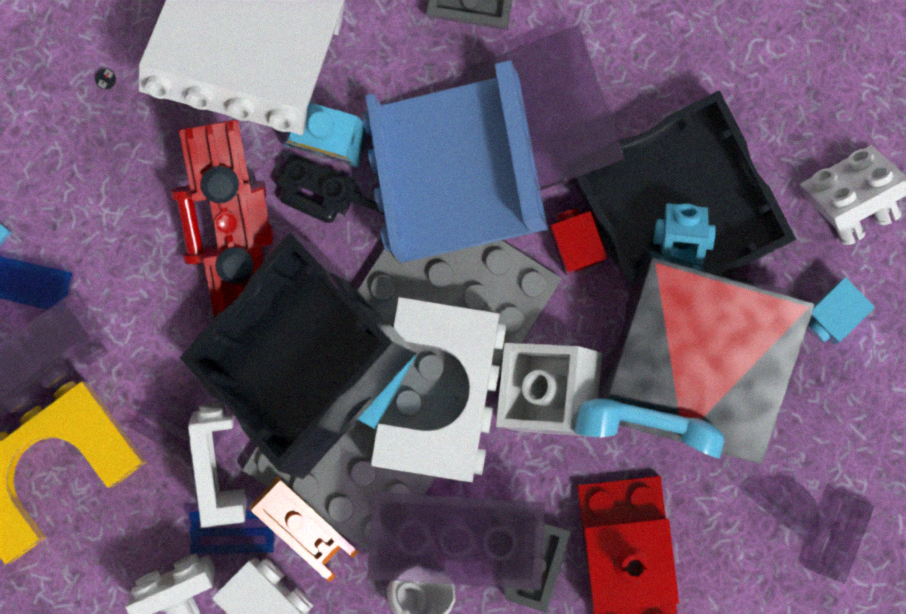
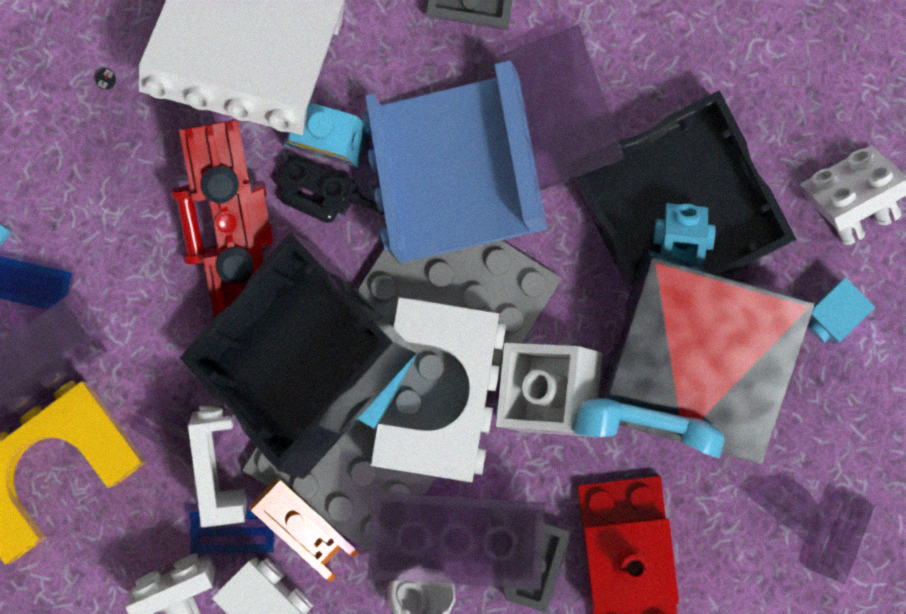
red brick [549,208,607,275] -> none

